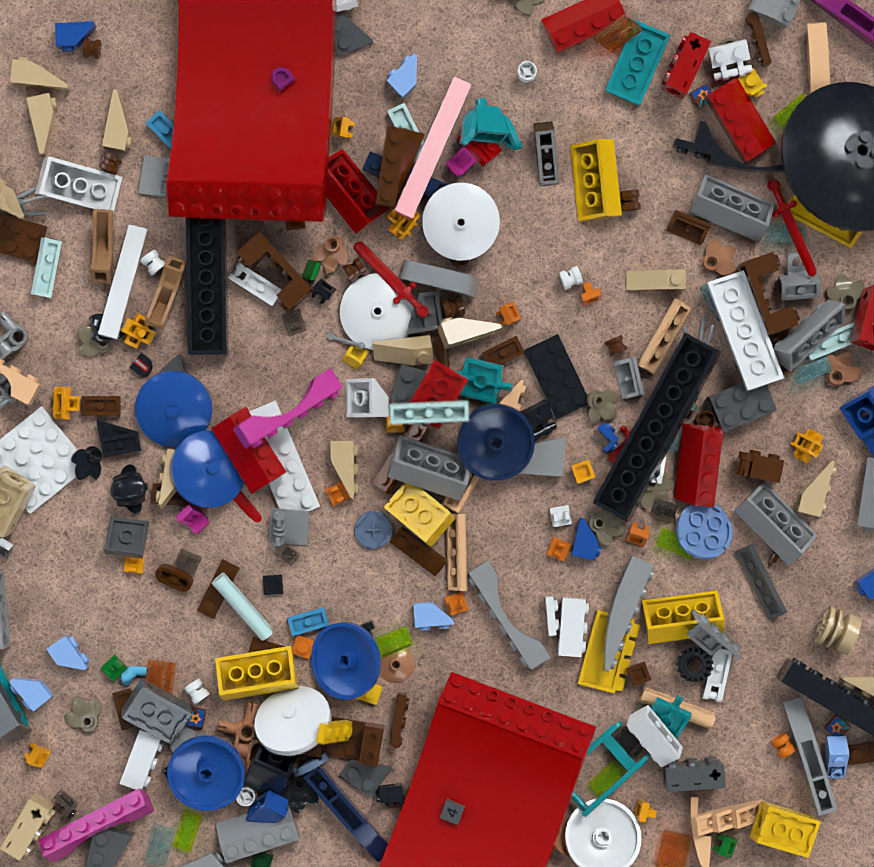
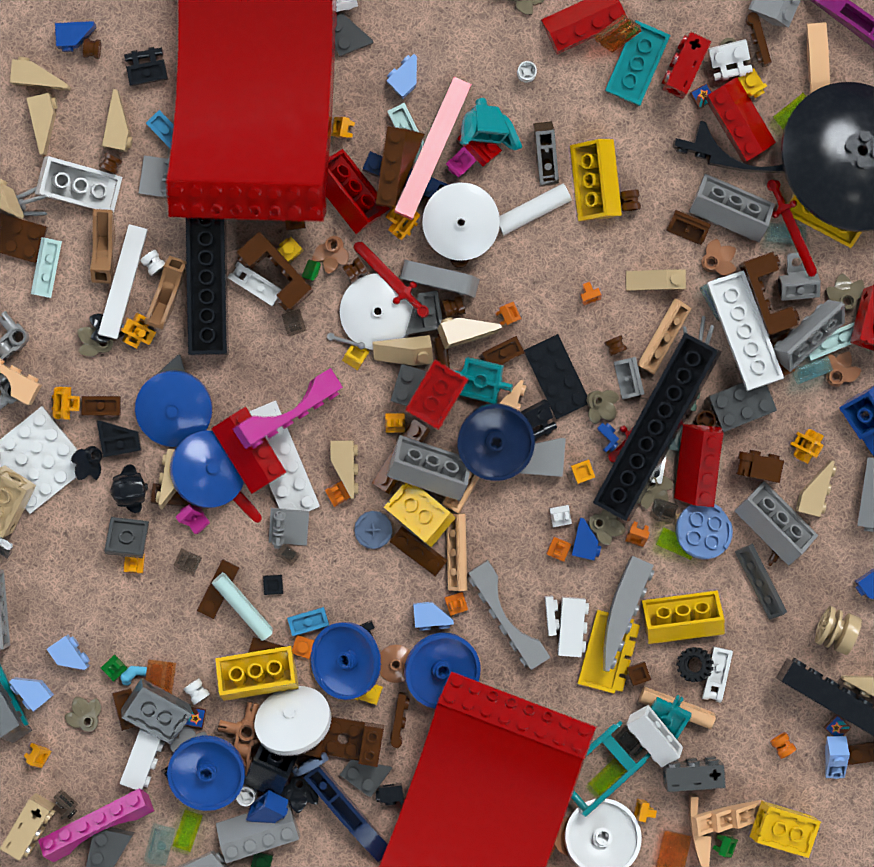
black tile [130,352,153,376] -> none
reddish brown plate [155,564,194,592] -> none
magenta tile [272,67,295,92] -> none
black tile [312,279,337,304] -> none
yellow plate [316,720,352,744] -> none
white slope [345,378,389,417] -> none
clear neon green plate [374,626,414,658] -> none
light aqua brick [389,401,469,424] -> none
dark grey tile [440,799,465,825] -> none
white wheel [559,266,583,290] -> none
light grey bracket [687,610,743,660] -> none
light grey slope [782,697,838,816] -> none
none -> black plate [124,47,168,86]
none -> yellow brick [277,237,304,263]
none -> blue dish [404,633,481,709]
none -> white brick [499,184,572,236]

